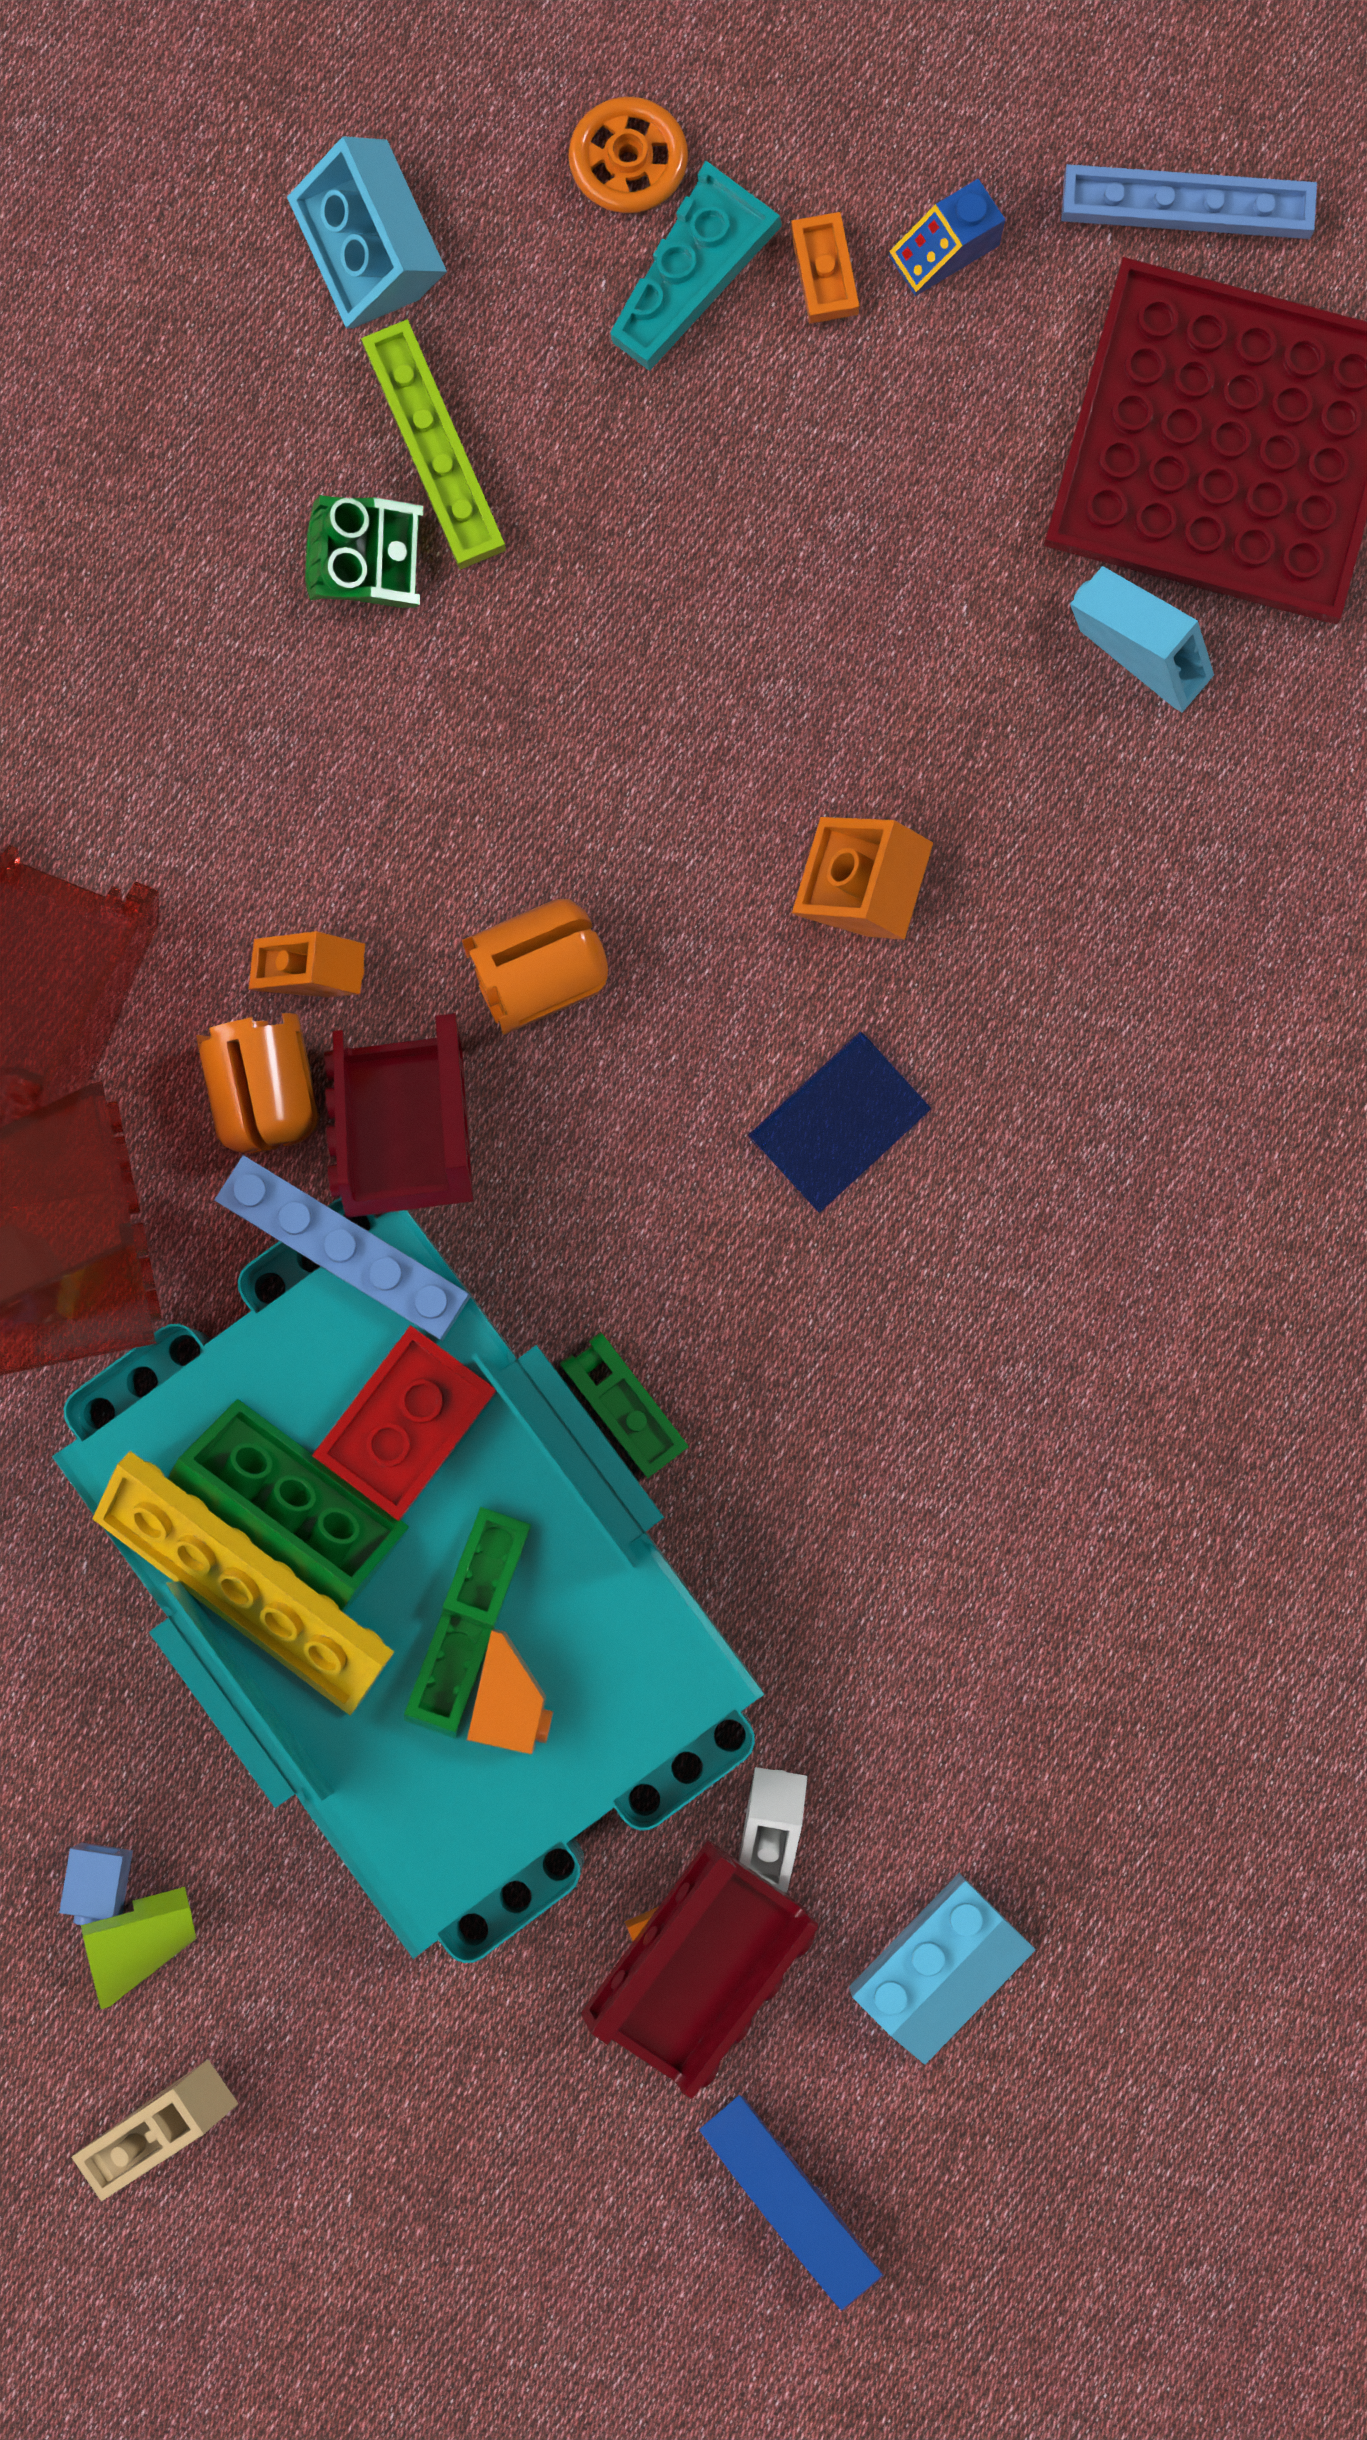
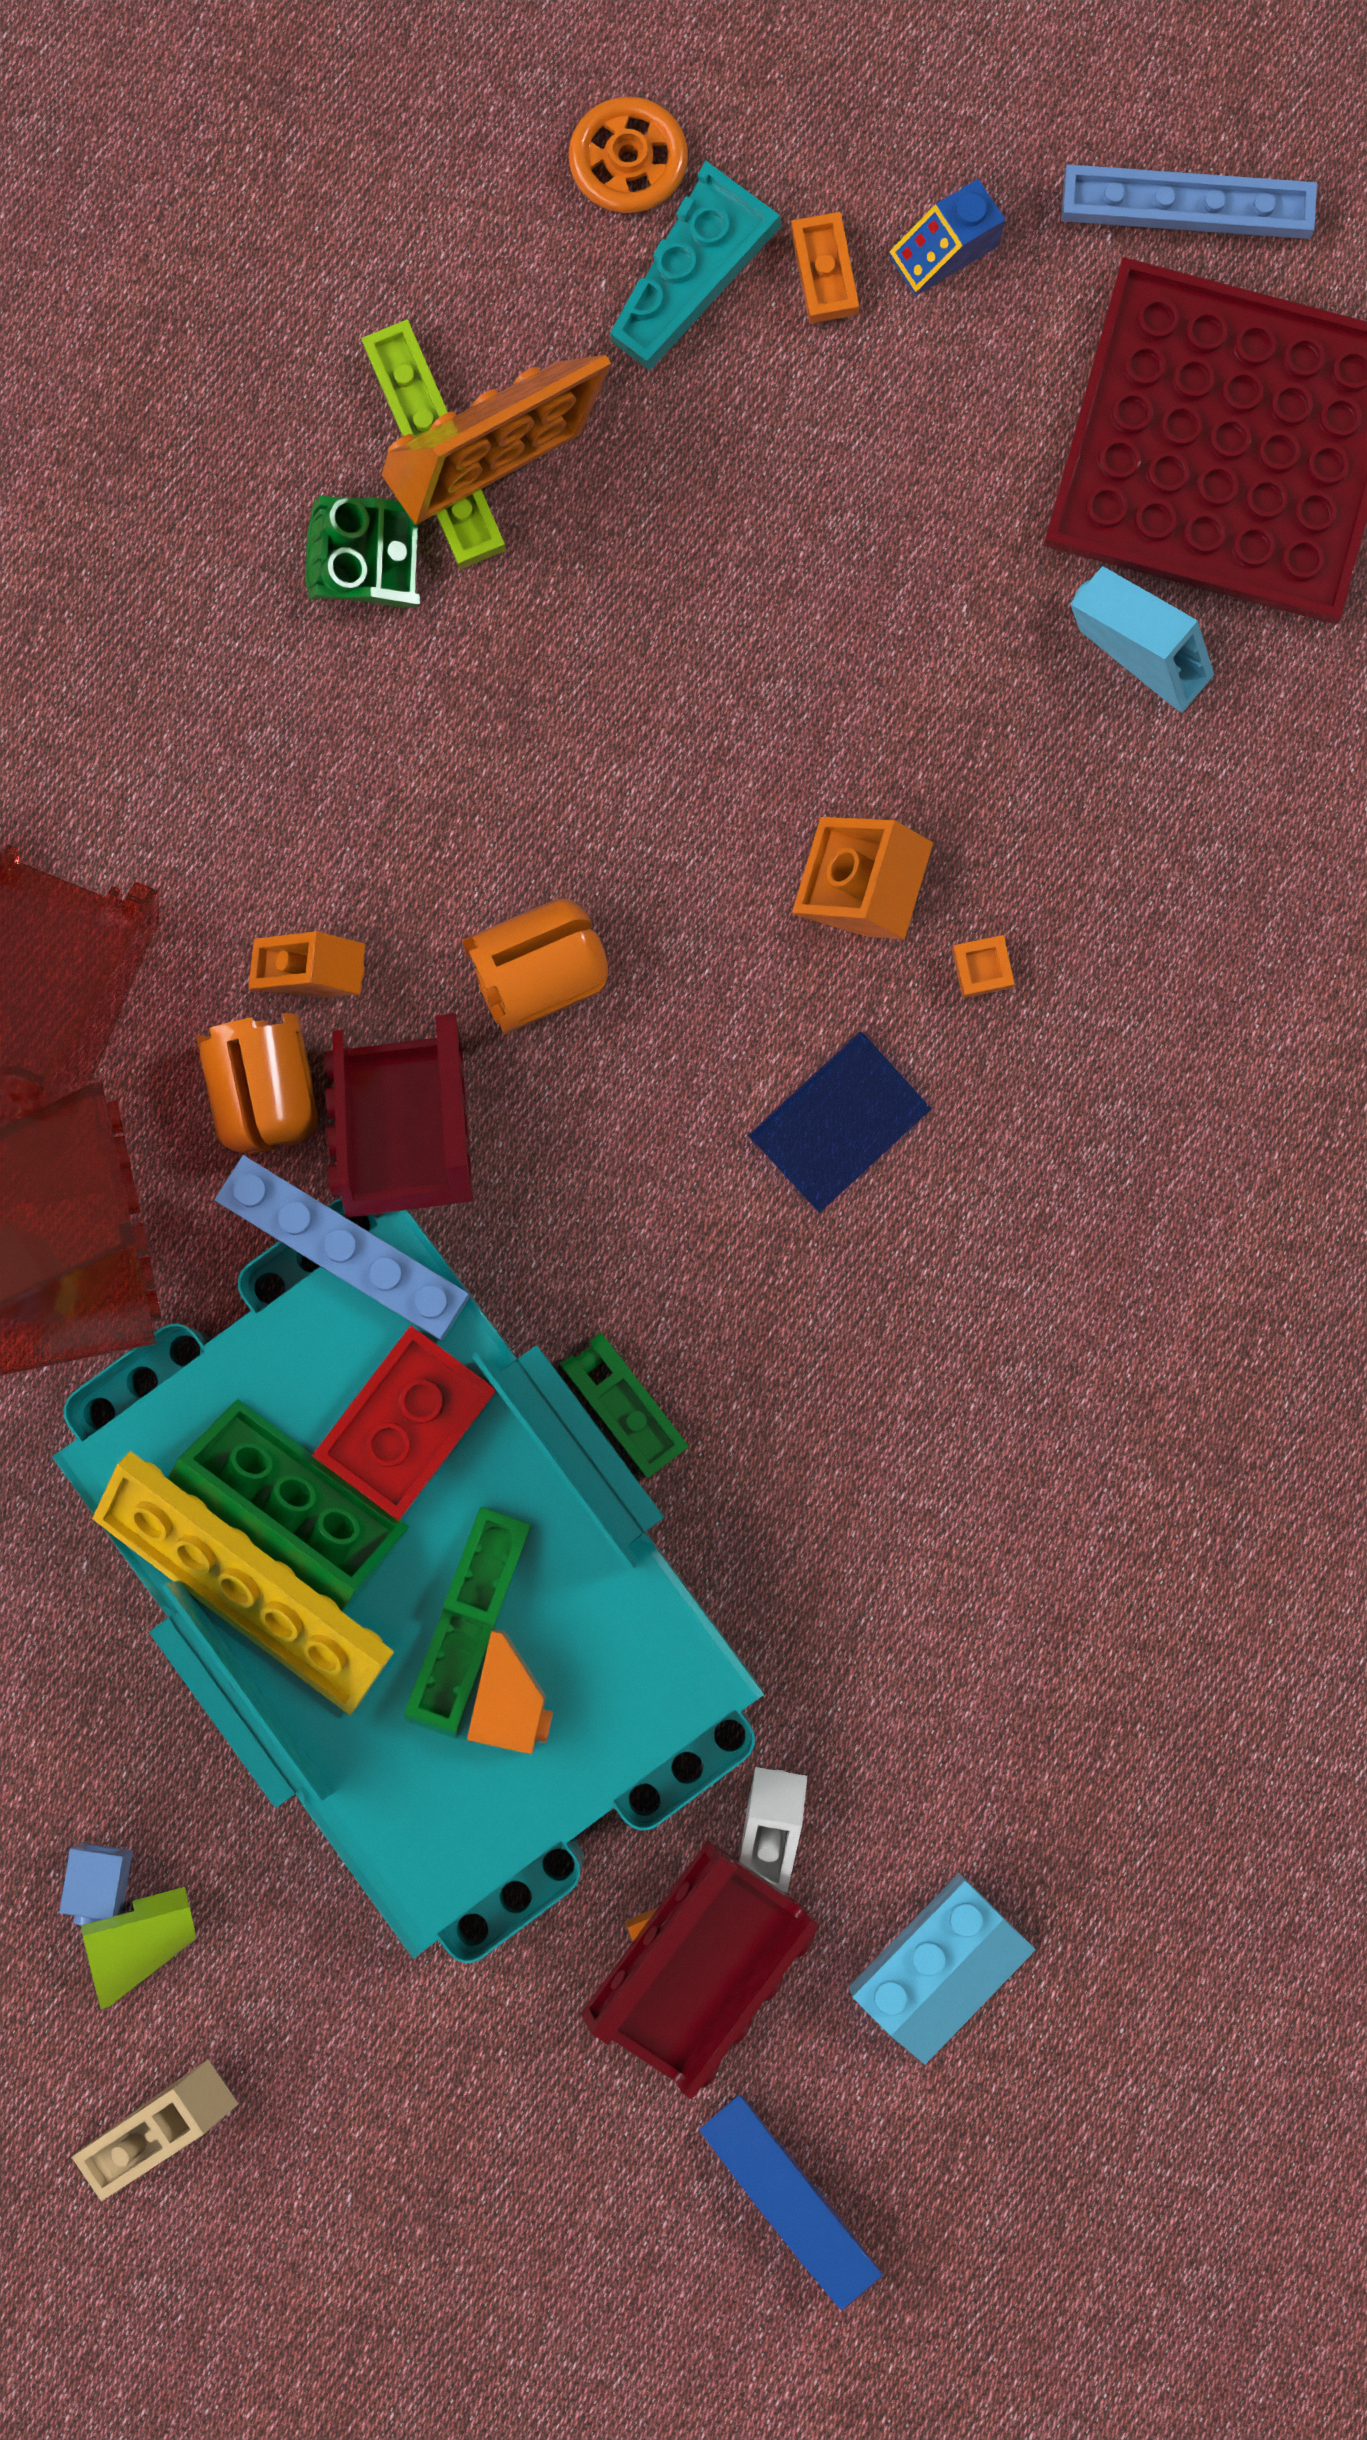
medium azure slope [287,136,447,328] -> none
none -> orange slope [381,355,611,525]
none -> orange plate [952,935,1015,999]

